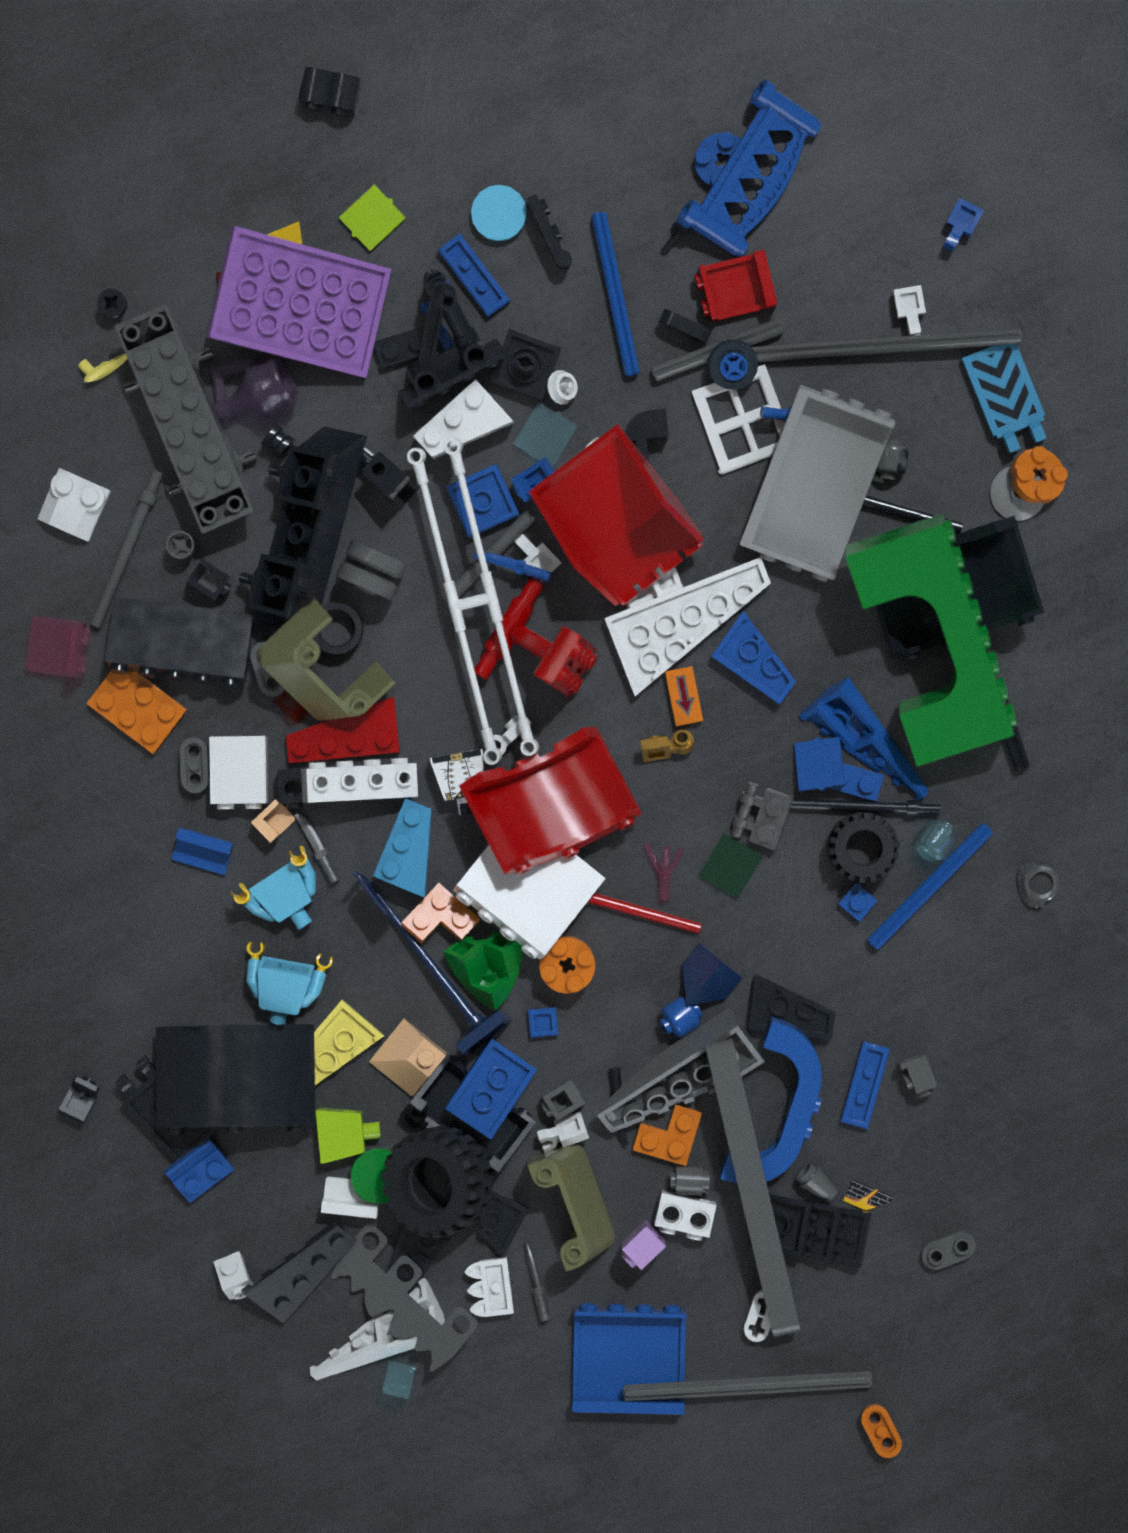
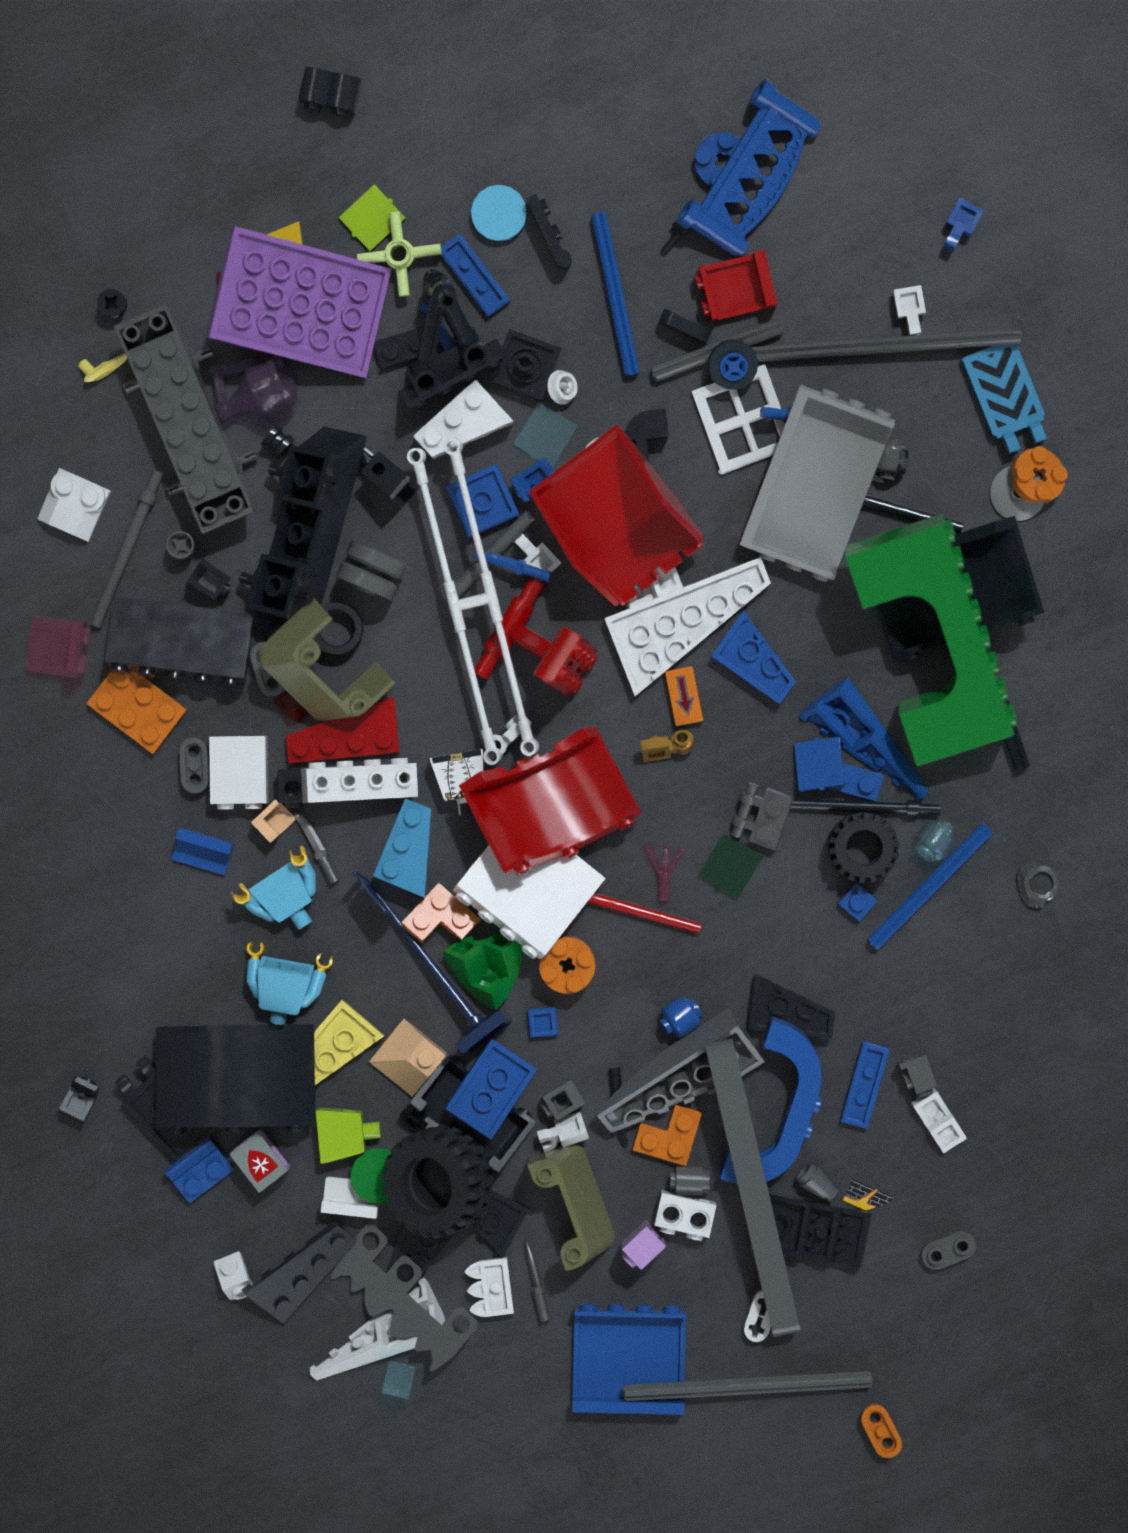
dark blue slope [682,943,743,1005] -> none
none -> piece [230,1129,291,1193]
none -> yellowish green bar [357,212,442,297]
none -> white slope [911,1088,967,1153]

